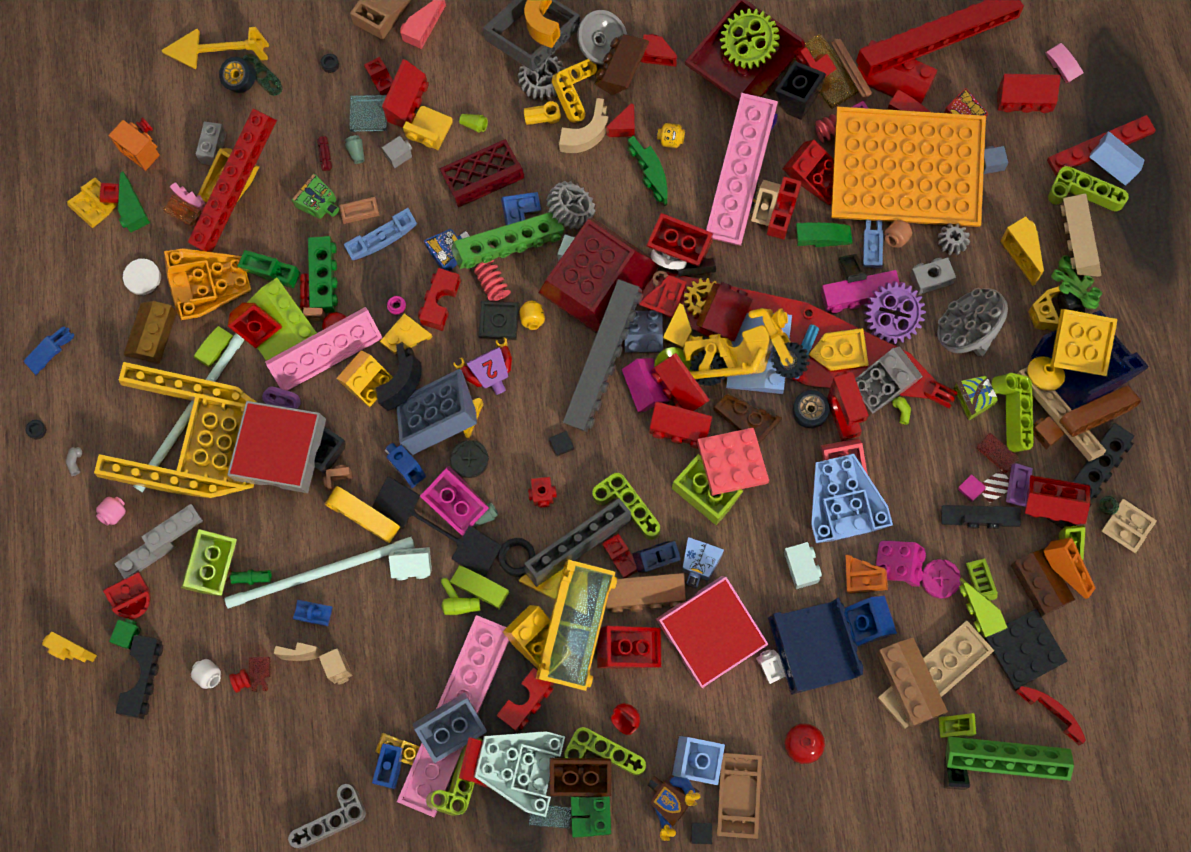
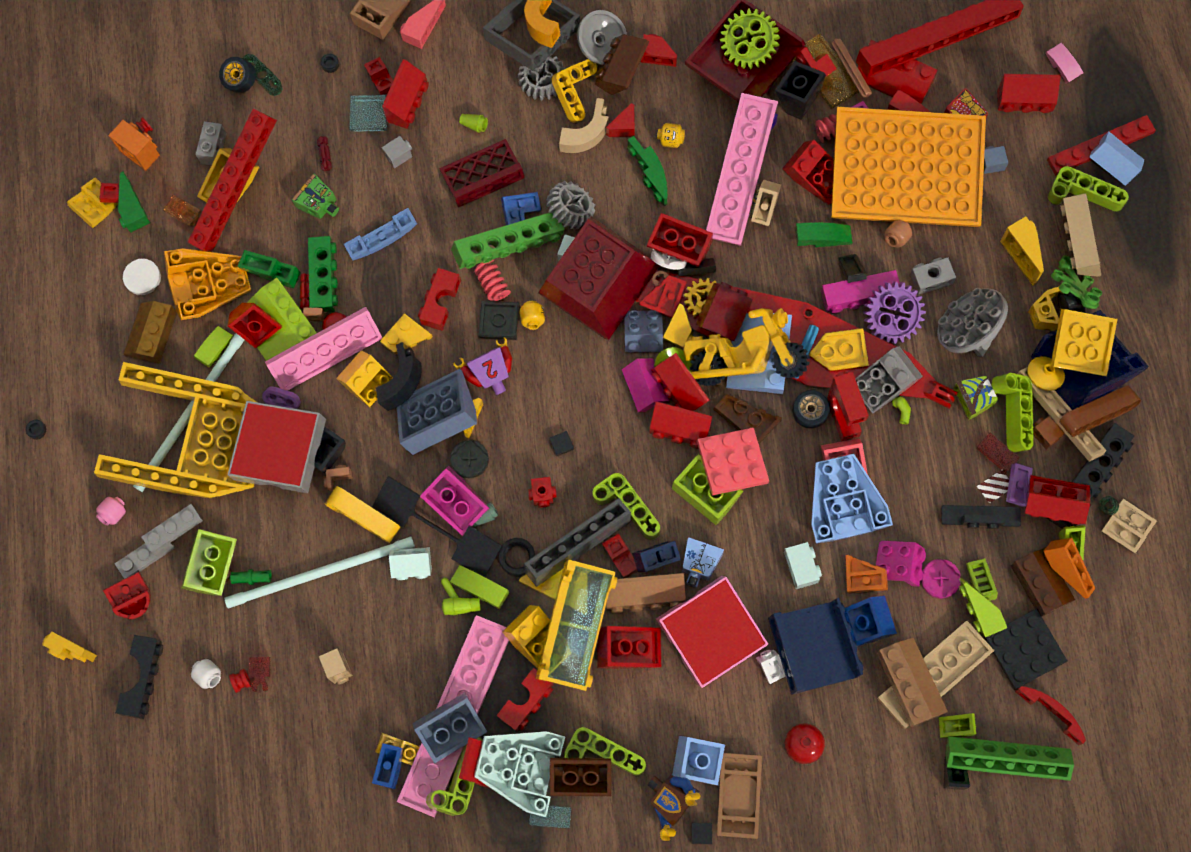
blue arm [23,327,74,376] -> none
light grey arm [65,447,82,476] -> none
green brick [109,619,141,650] -> none
yellow piece [162,27,269,69] -> none
bright pink slope [170,182,205,213] -> none
tan slope [274,642,324,661] -> none
light grey beam [288,784,366,849] -> none
blue hips [293,600,333,626] -> none
nougat tile [339,197,380,224] -> none
sand green cone [345,135,365,164] -> none
blue torso [385,443,427,489] -> none
dark pink plate [387,296,406,315] -> none
yellow bracket [403,106,453,150] -> none
torso [424,229,469,271] -> none
yellow piece [524,101,561,125] -> none
dark grey brick [563,279,643,432] -> none
green hips [571,797,611,838] -> none
red hair [611,703,640,735] -> none
red arch [767,177,802,240] -> none
medium blue hinge [863,220,883,268] -> none
light grey gear [938,223,970,255] -> none
dark pink tile [958,474,986,502] -> none

